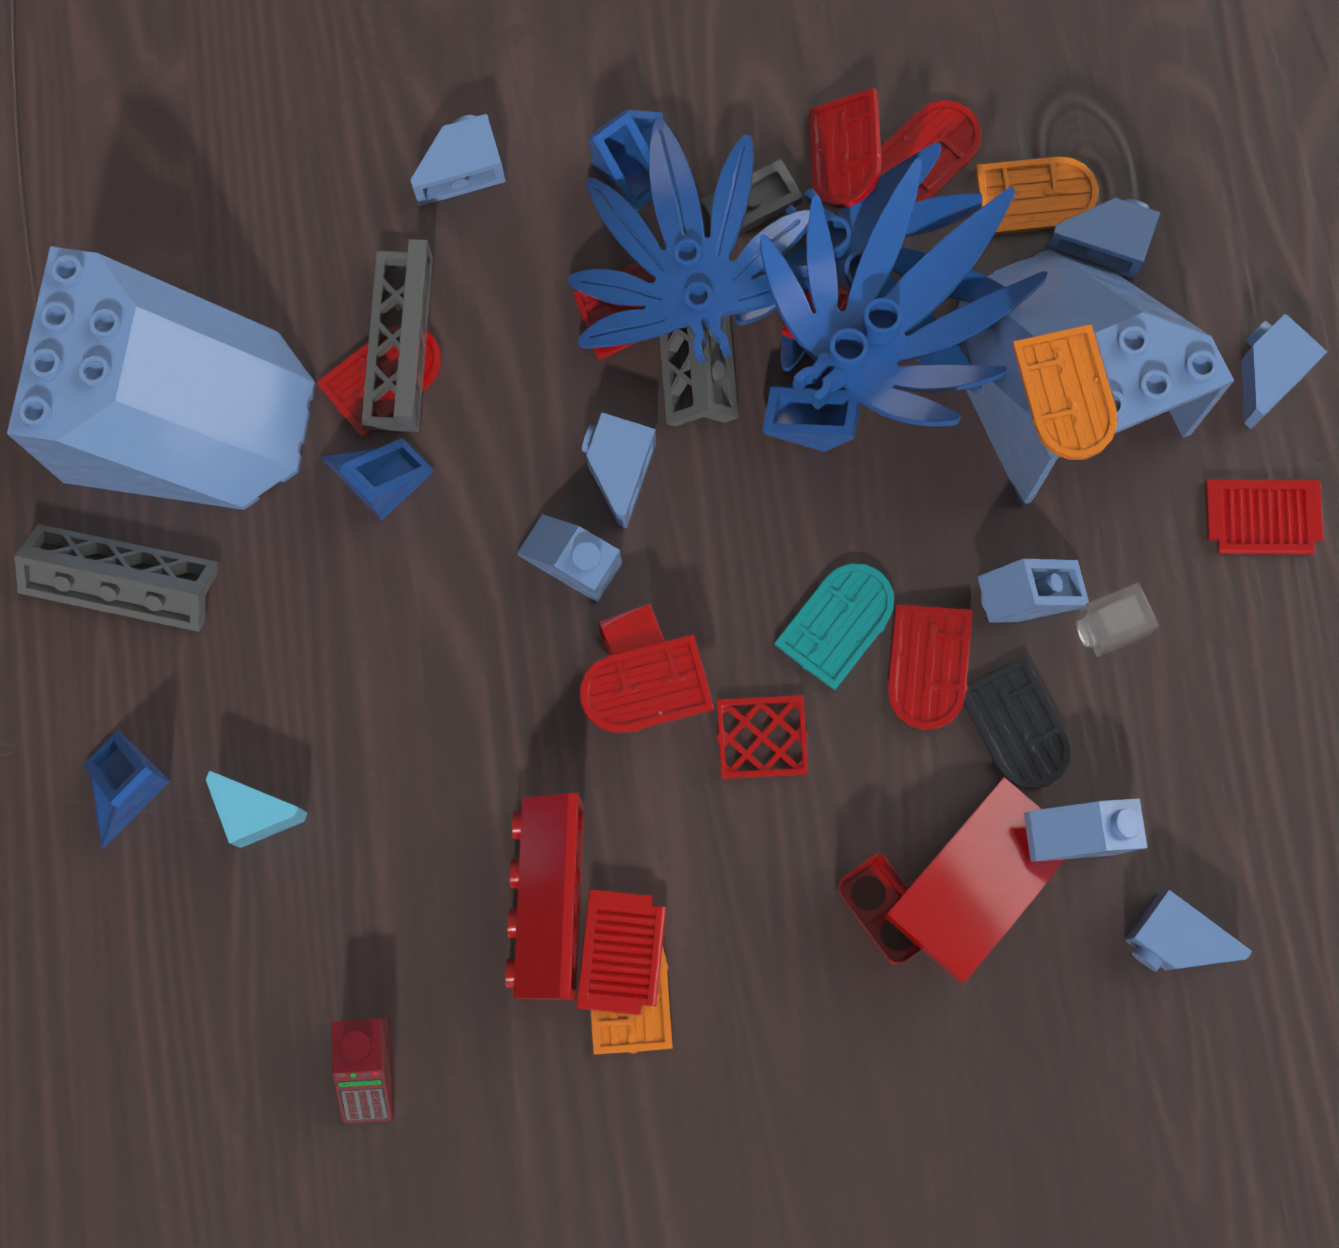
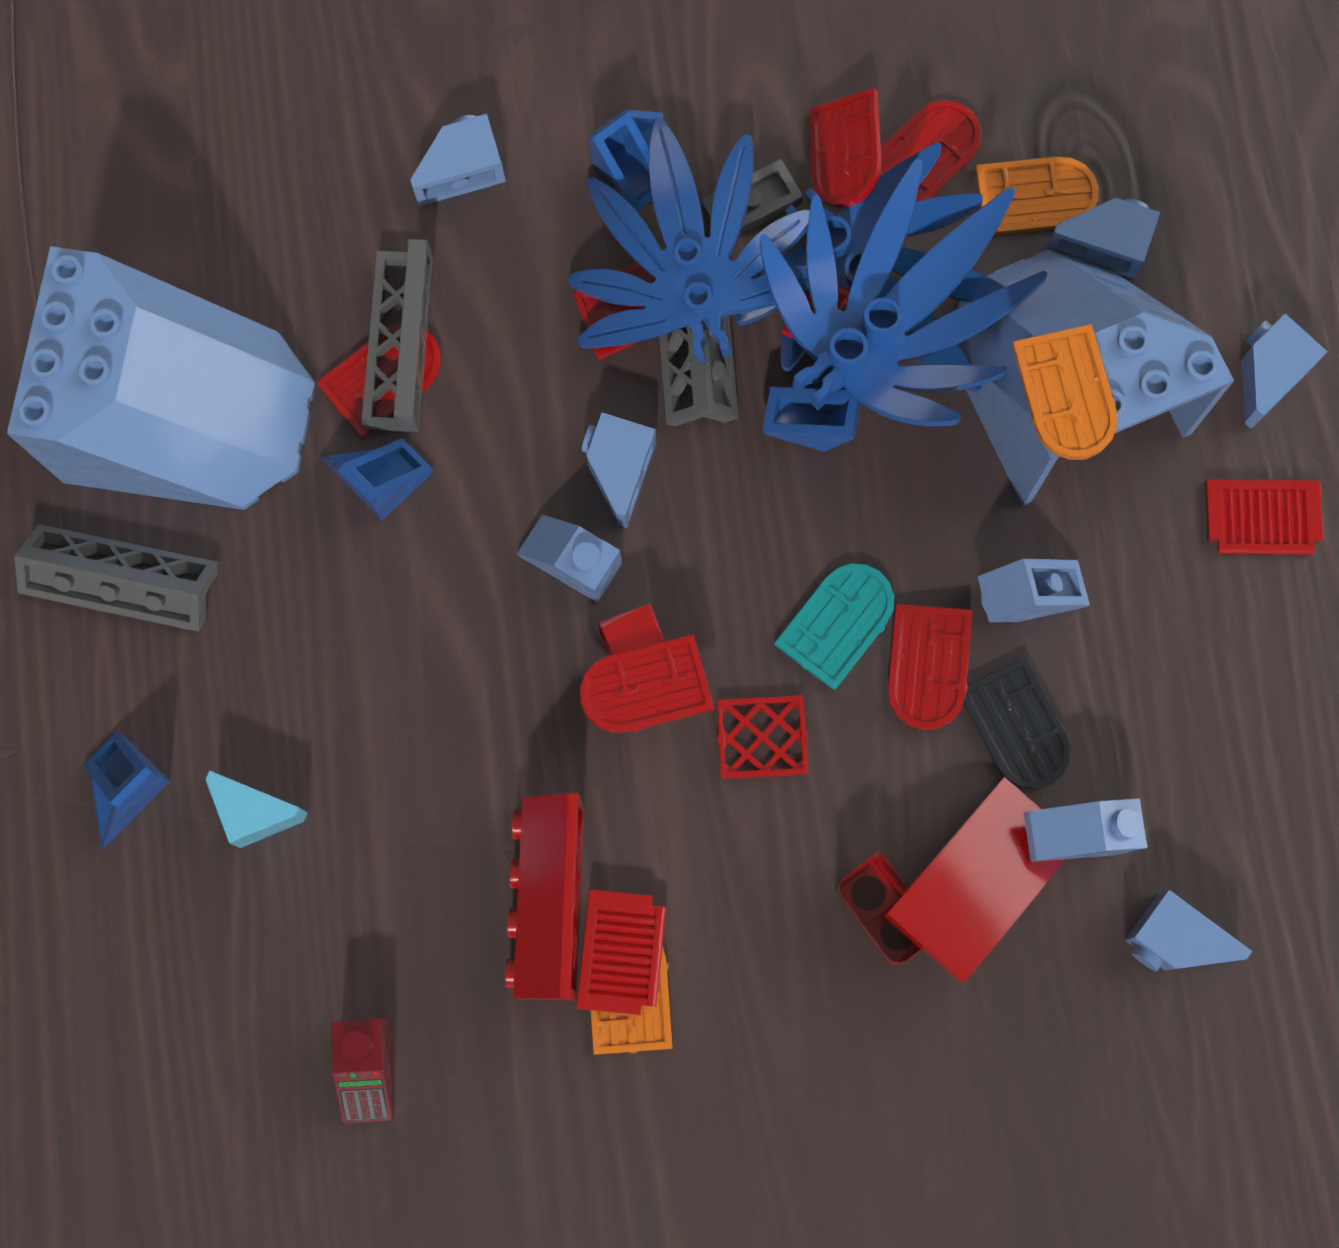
clear brick [1076,582,1159,657] -> none

